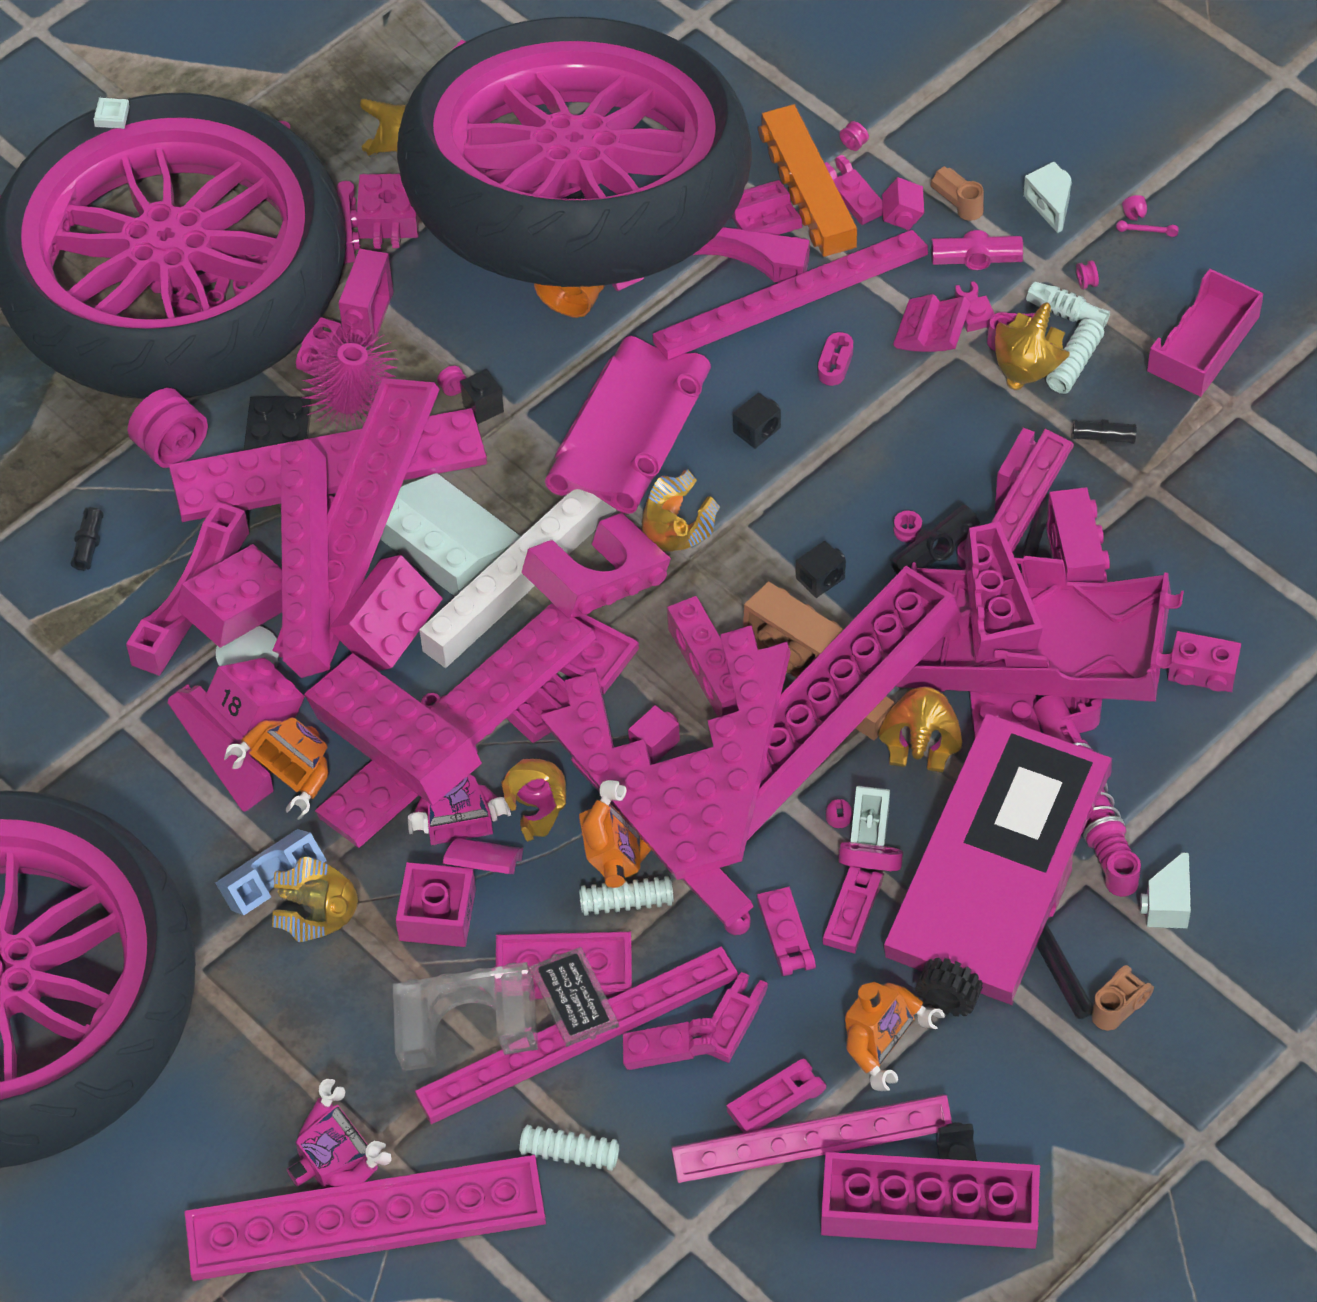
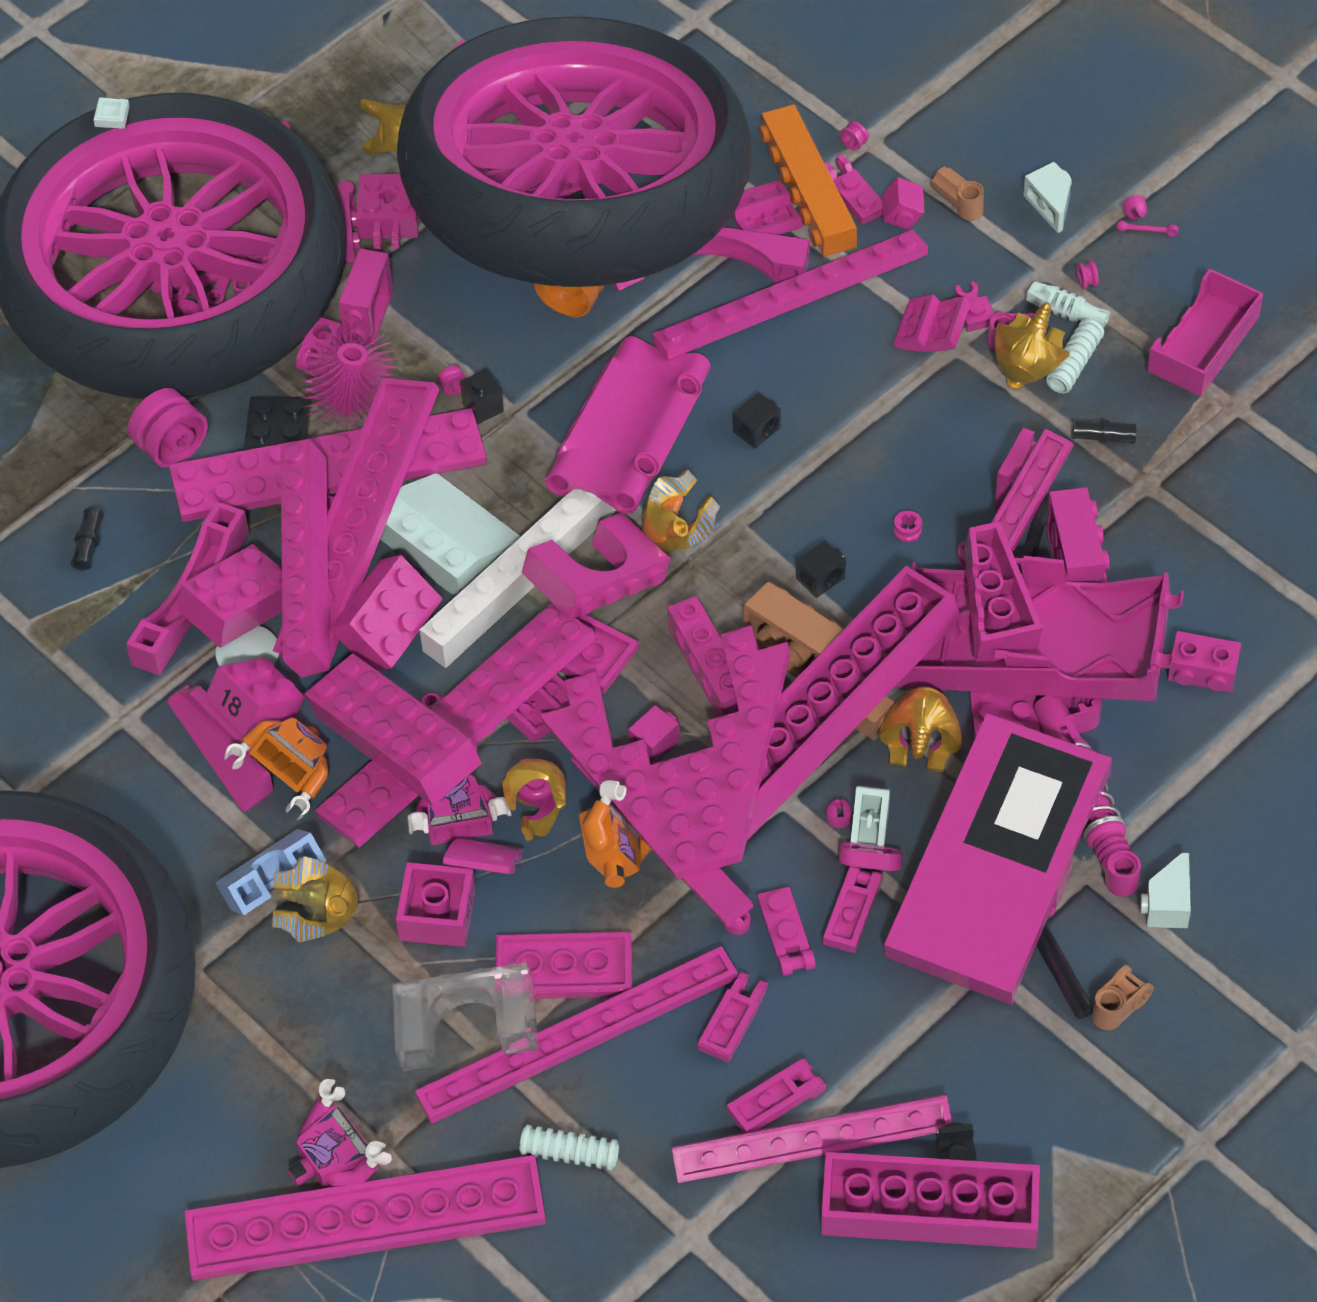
piece [529,947,619,1047] -> none
light aqua piece [579,876,674,916] -> none
dark pink hinge [623,1018,717,1070] -> none
dark pink beam [818,332,853,386] -> none
orange torso [845,982,945,1091] -> none
black piece [890,504,980,574] -> none
black tyre [915,958,983,1017] -> none
dark pink piece [931,230,1023,270] -> none

